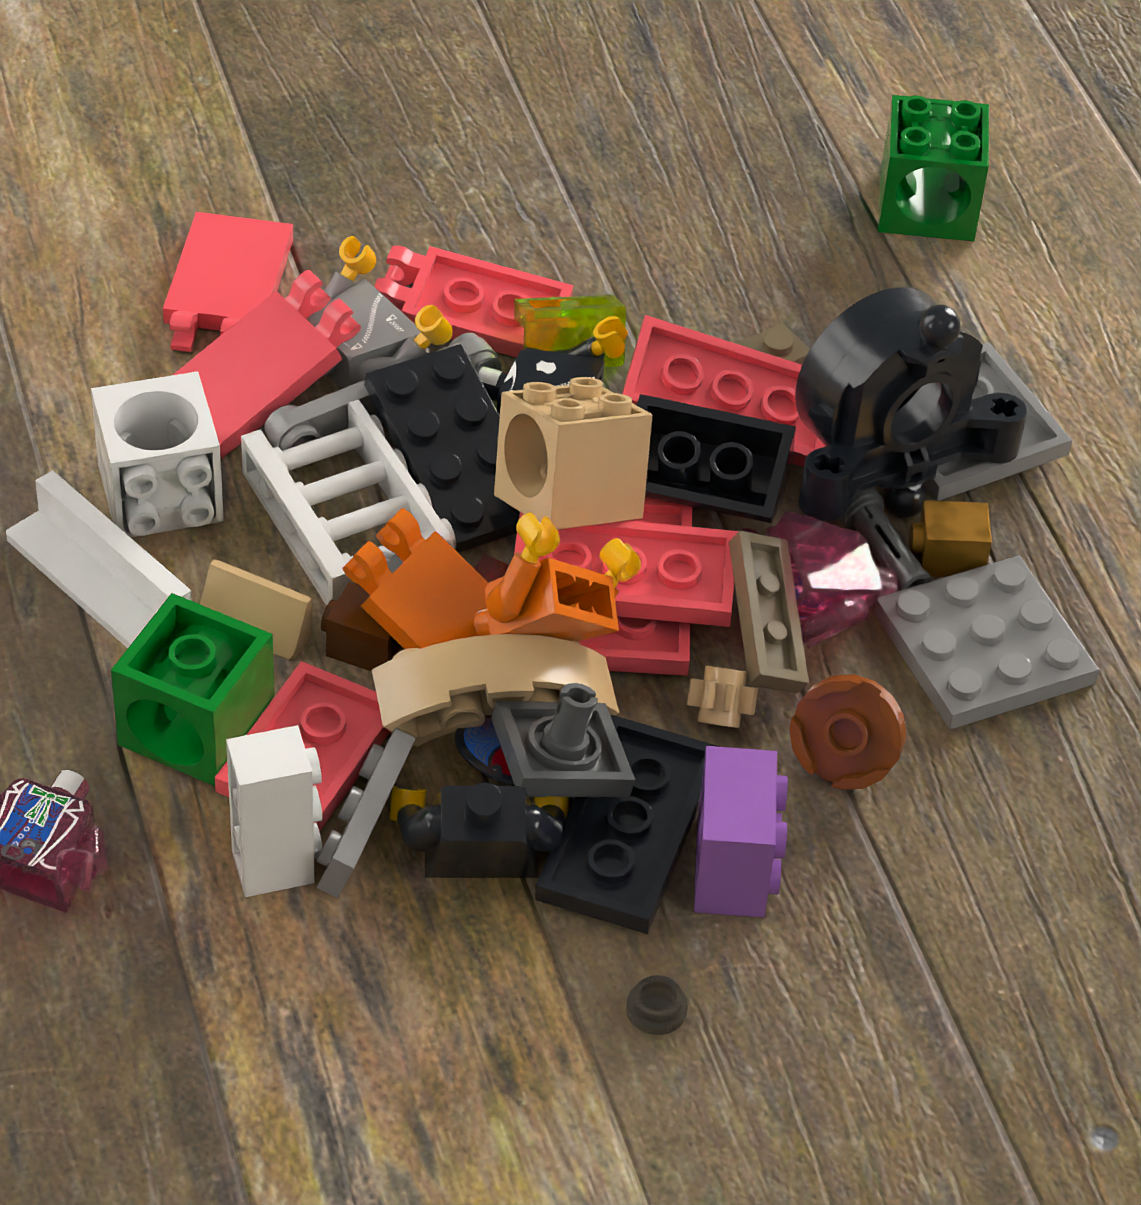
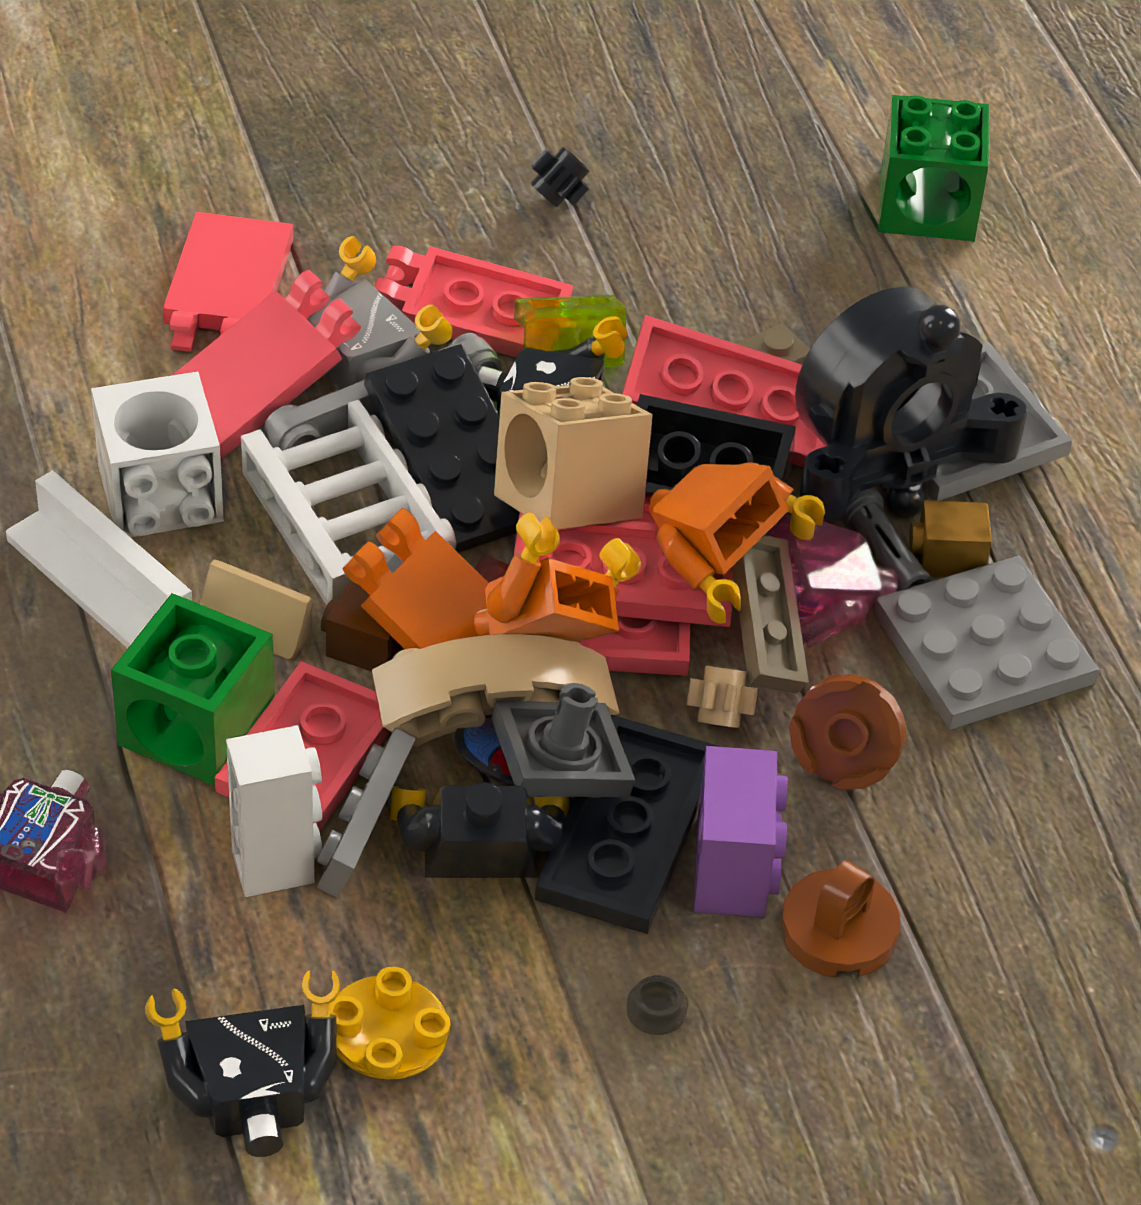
none -> black torso [145,970,340,1157]
none -> yellow dish [330,967,451,1080]
none -> black gear [531,147,590,207]
none -> orange torso [649,462,825,624]
none -> dark orange tile [781,860,901,977]

